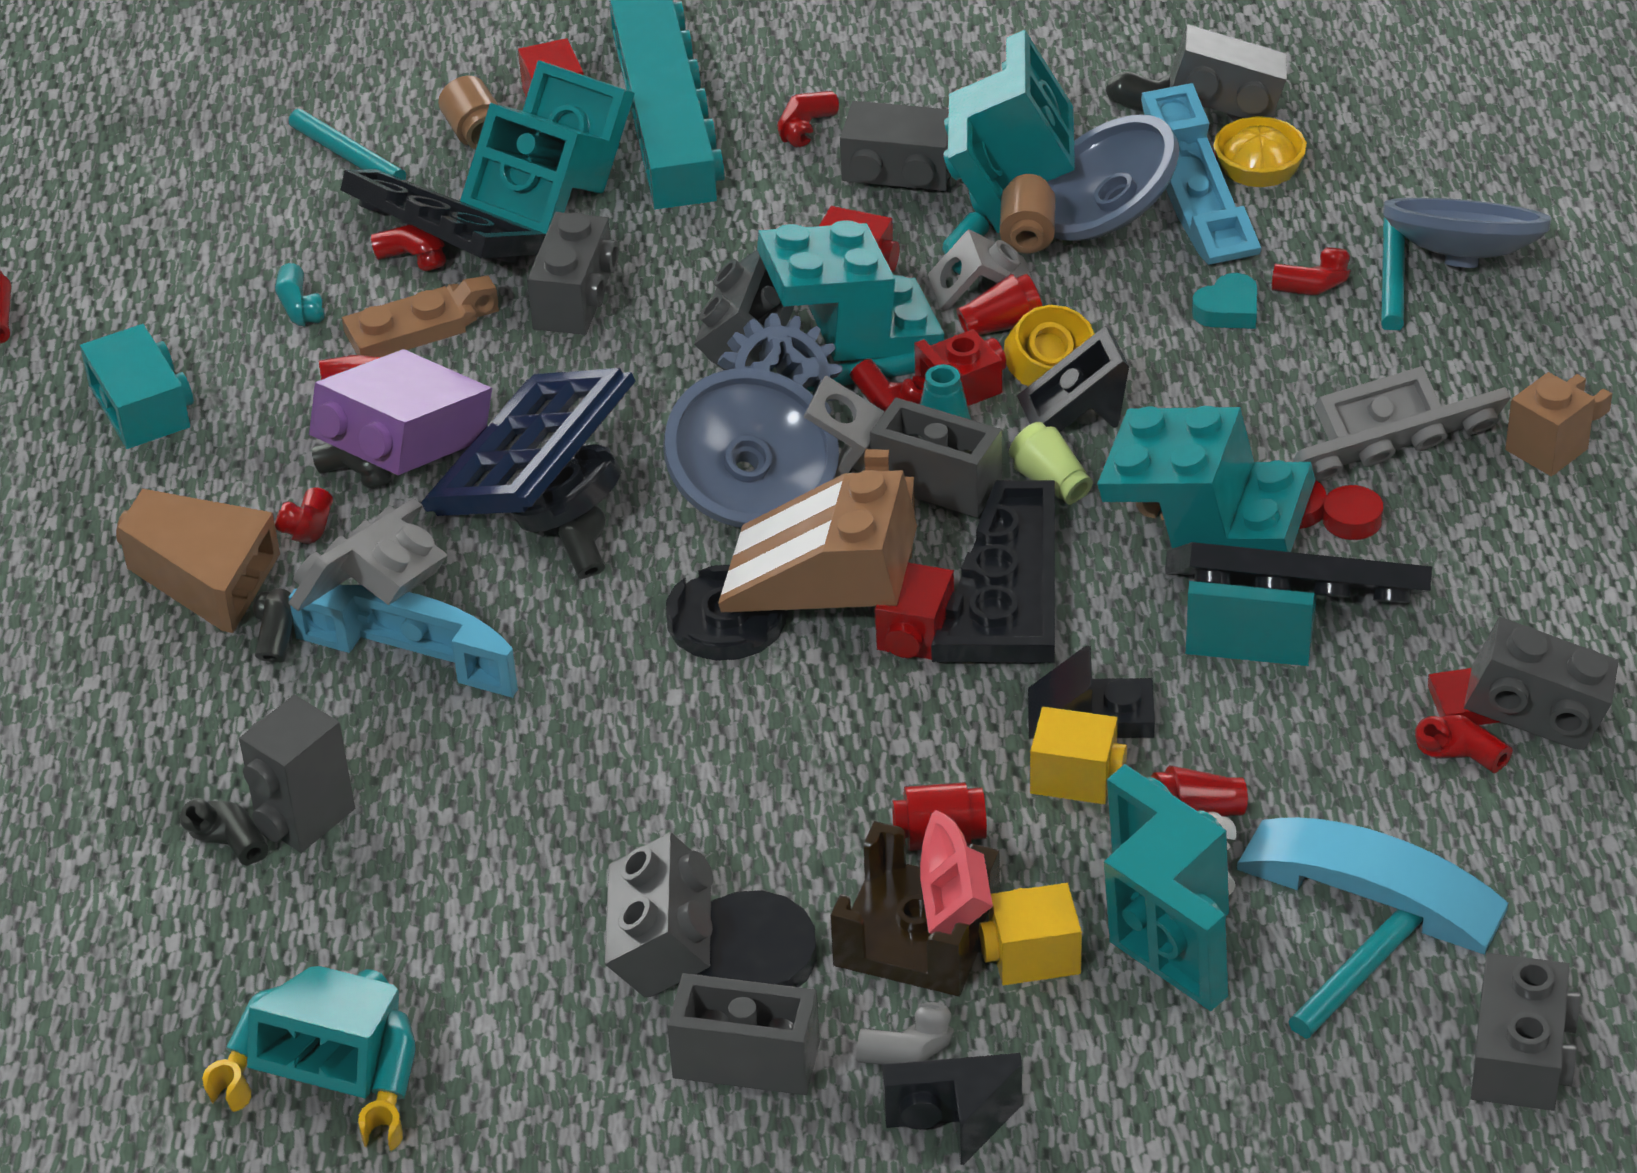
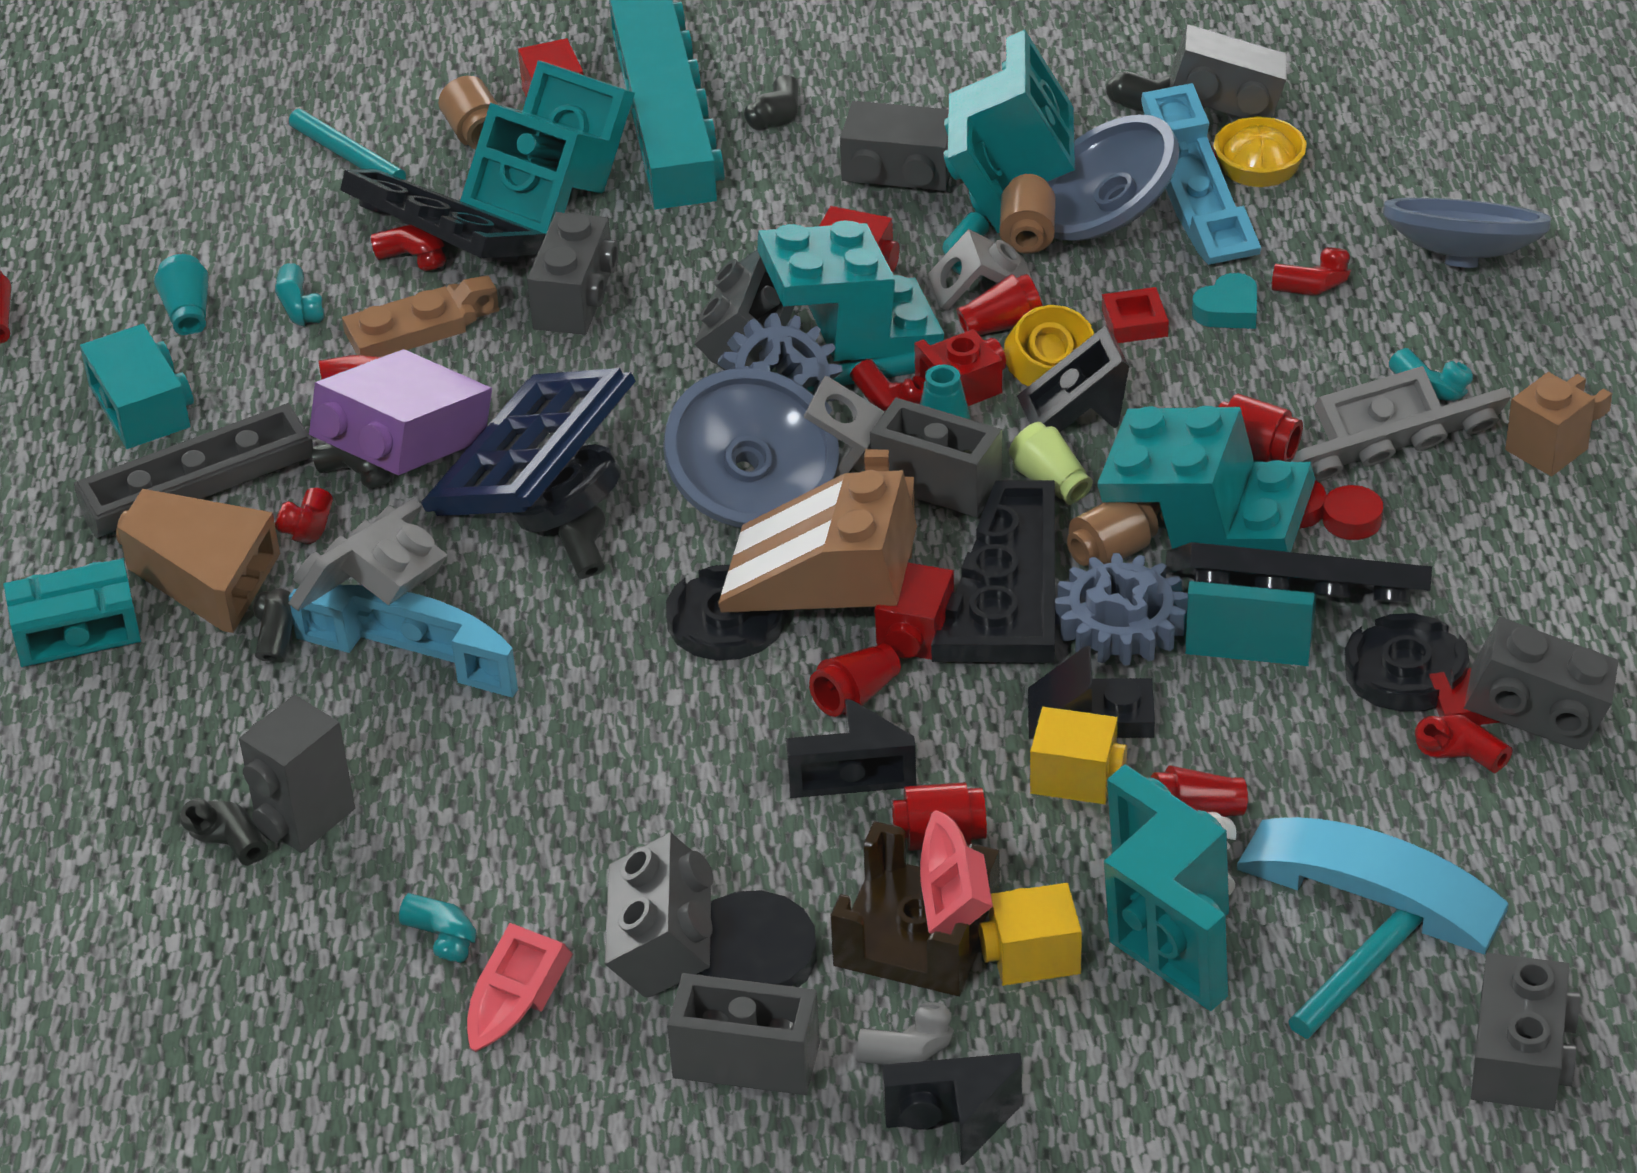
teal torso [202,966,416,1151] -> none
red arm [777,91,839,148] -> none
teal bar [1381,217,1405,331] -> none
none -> teal brick [3,558,142,667]
none -> dark grey brick [74,403,313,538]
none -> teal cone [154,254,209,335]
none -> teal arm [399,893,477,963]
none -> coral plate [467,923,573,1052]
none -> pearl dark grey arm [744,75,799,130]
none -> black slope [786,699,917,798]
none -> red cone [809,643,901,717]
none -> sand blue gear [1055,553,1188,665]
none -> medium nougat brick [1067,502,1158,566]
none -> red tile [1102,287,1169,343]
none -> red brick [1218,393,1303,462]
none -> black tile [1344,613,1470,712]
none -> teal arm [1389,348,1473,402]

